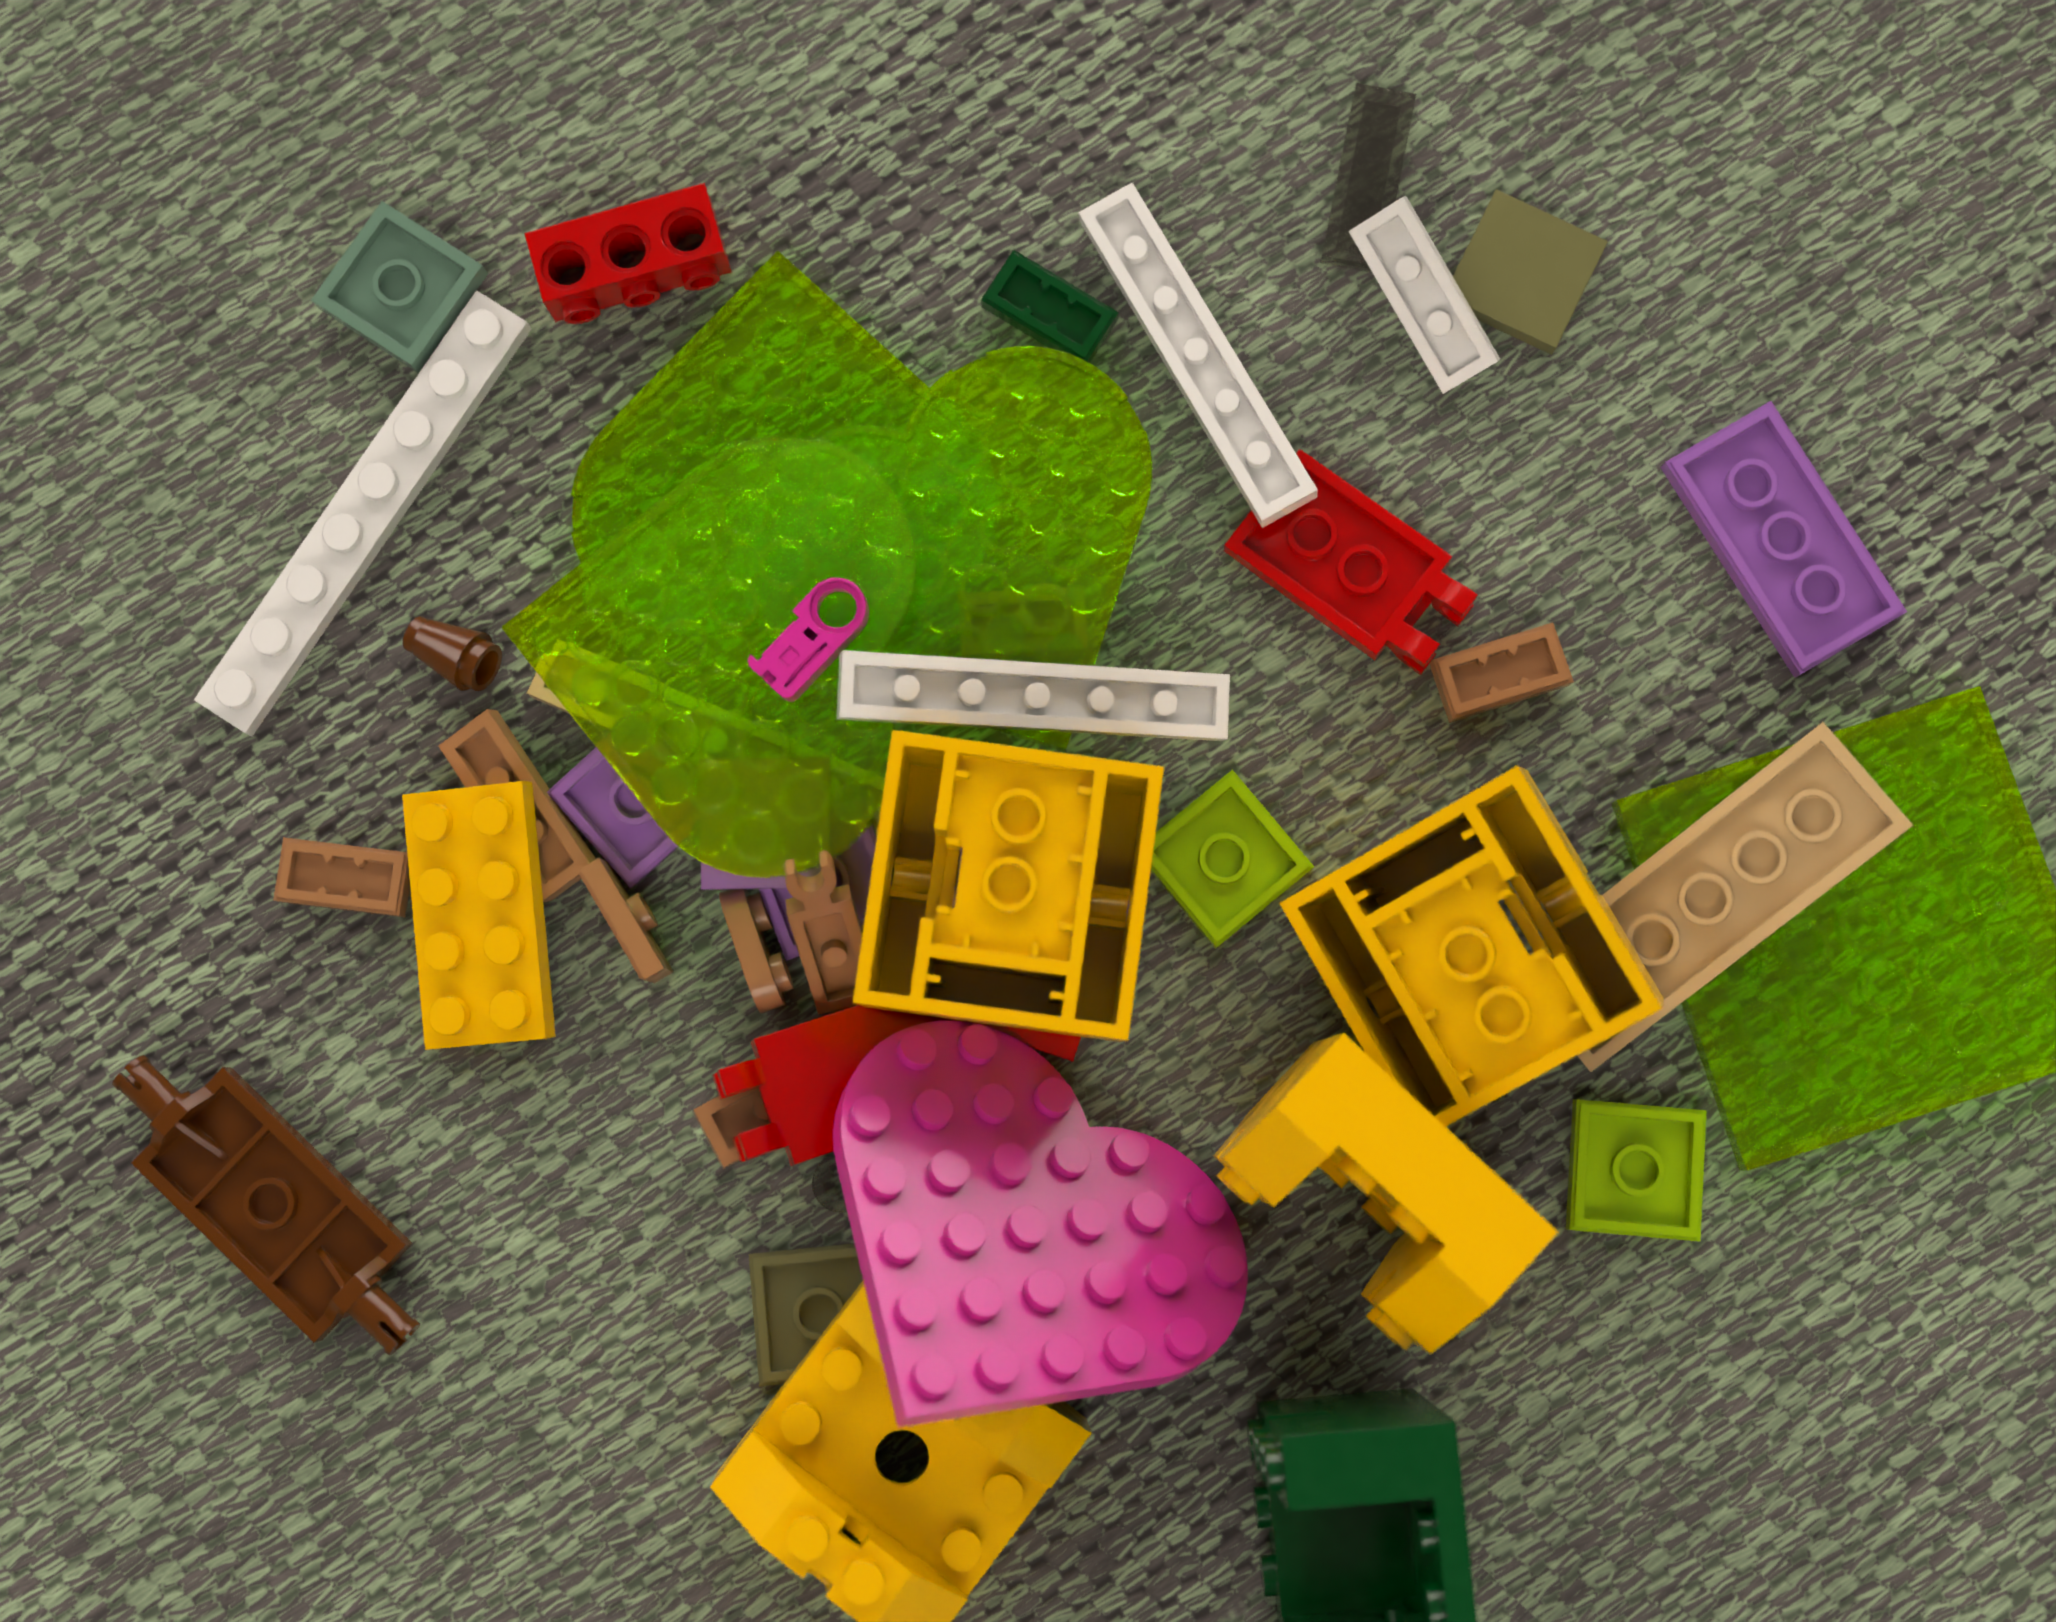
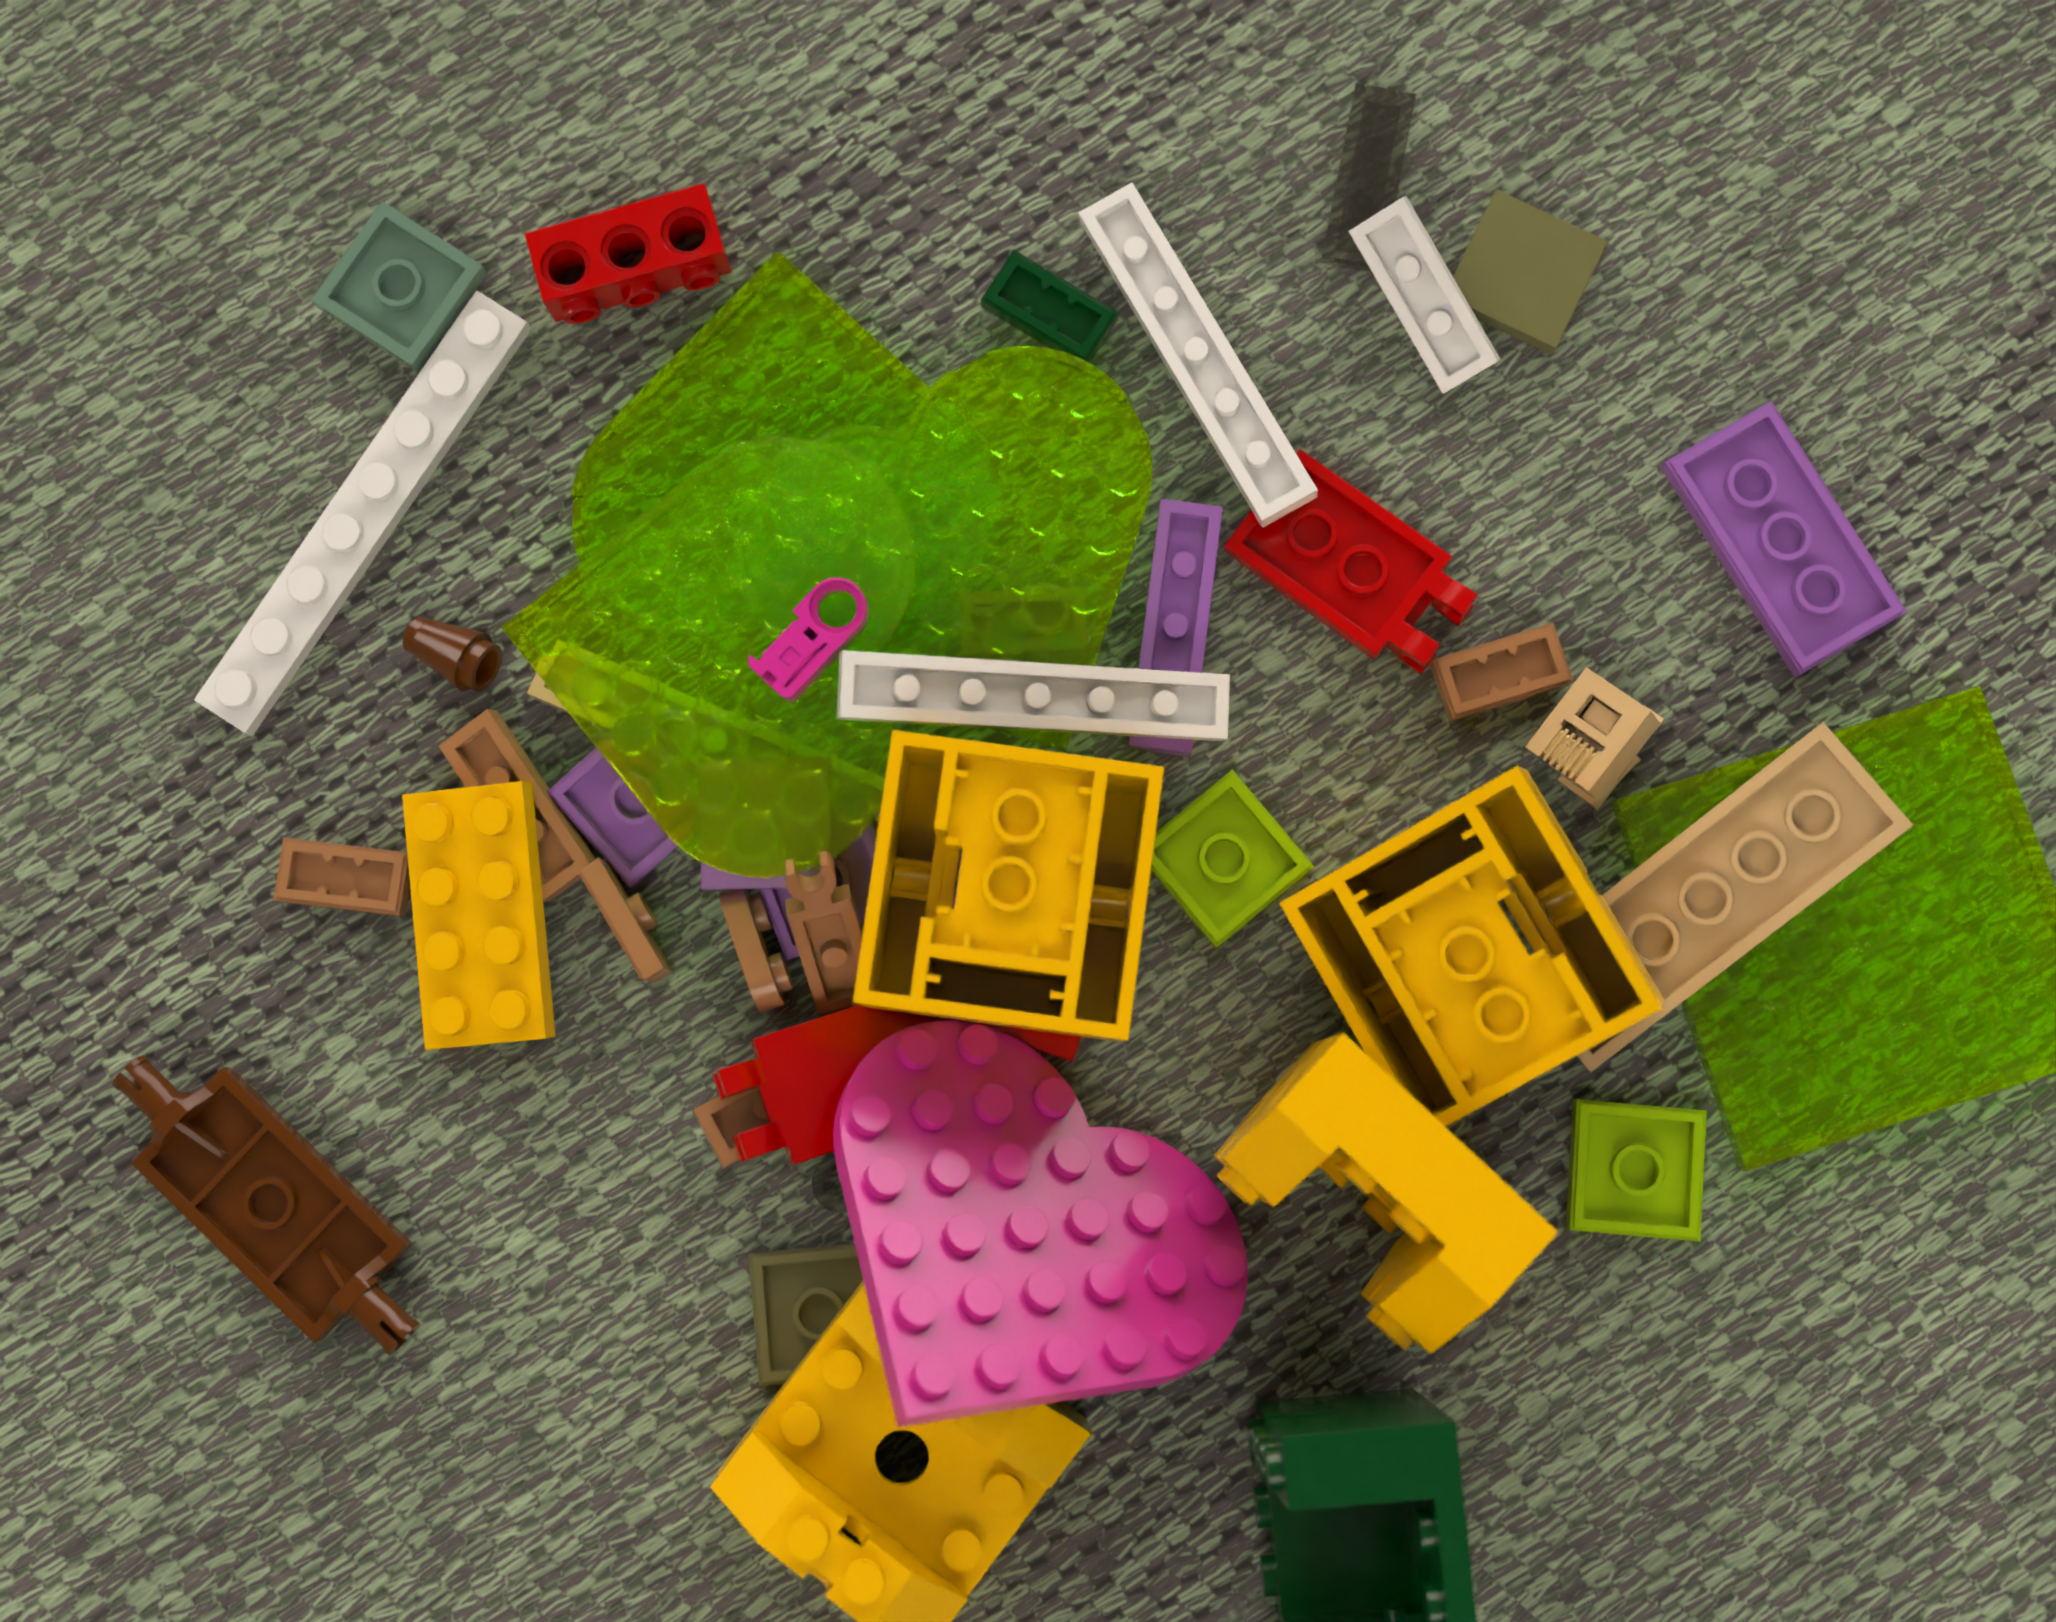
none -> medium lavender plate [1128,499,1223,757]
none -> tan piece [1525,667,1665,810]

